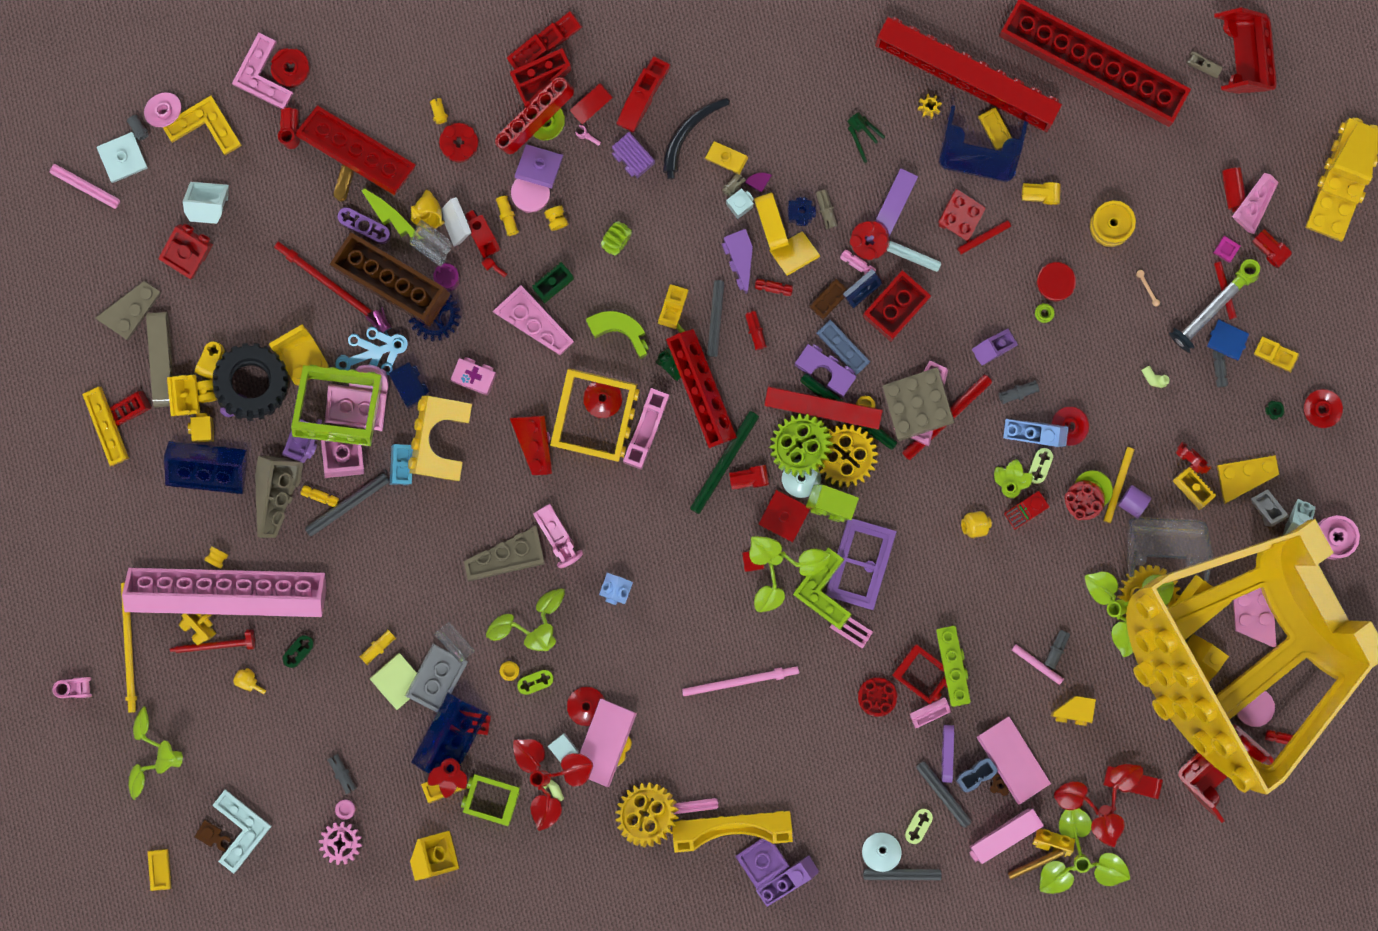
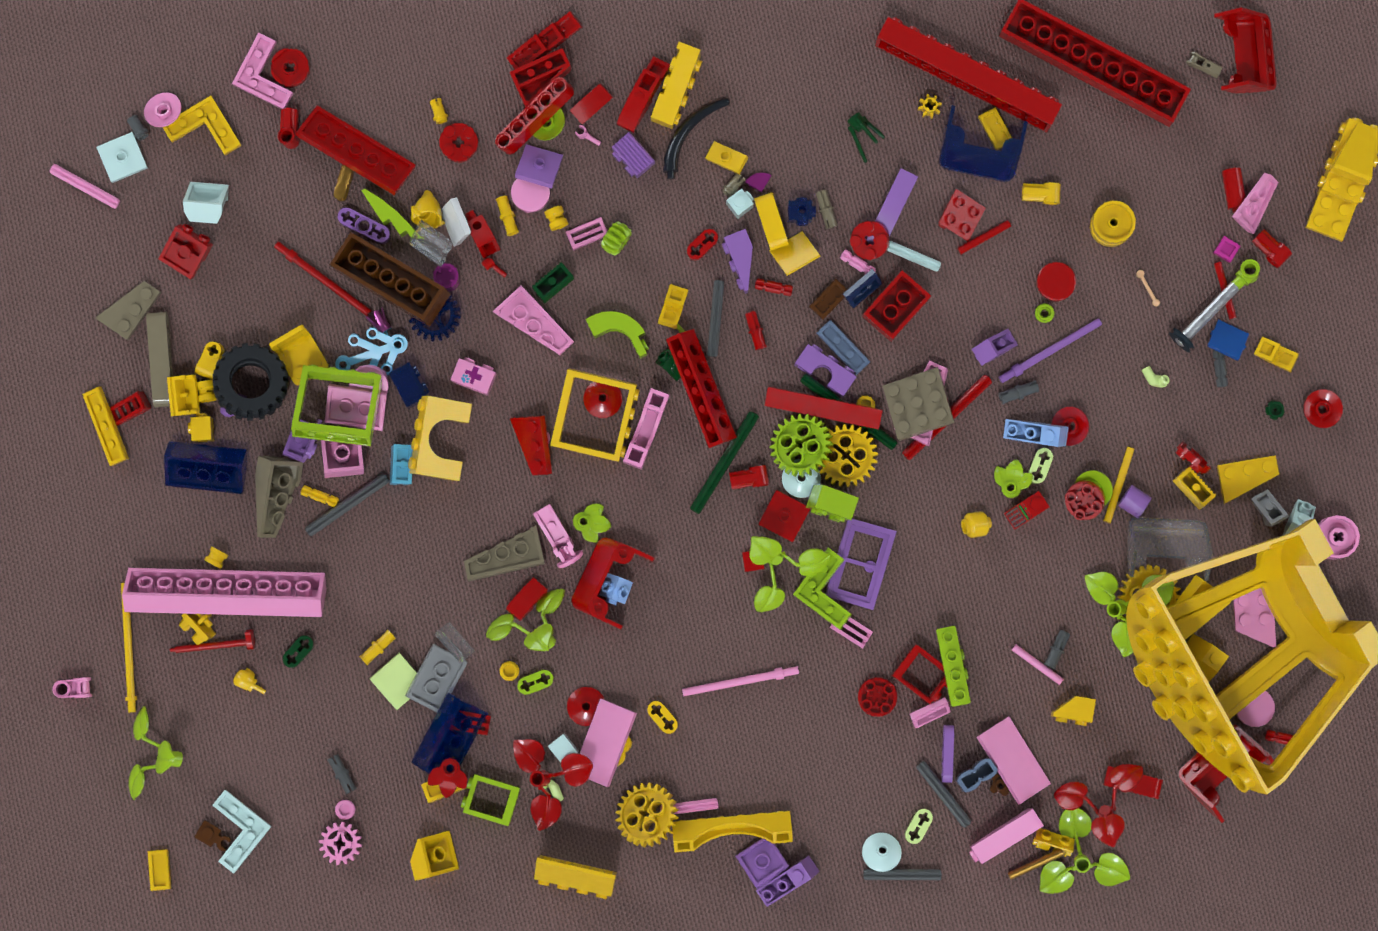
none -> red slope [506,577,548,621]
none -> yellow slope [534,855,617,899]
none -> bright pink tile [566,217,607,251]
none -> red windscreen [571,537,655,630]
none -> lime plate [573,504,611,543]
none -> yellow beam [647,701,678,734]
none -> yellow wedge [651,42,703,129]
none -> red beam [687,229,718,261]
none -> medium lavender bar [998,318,1102,383]

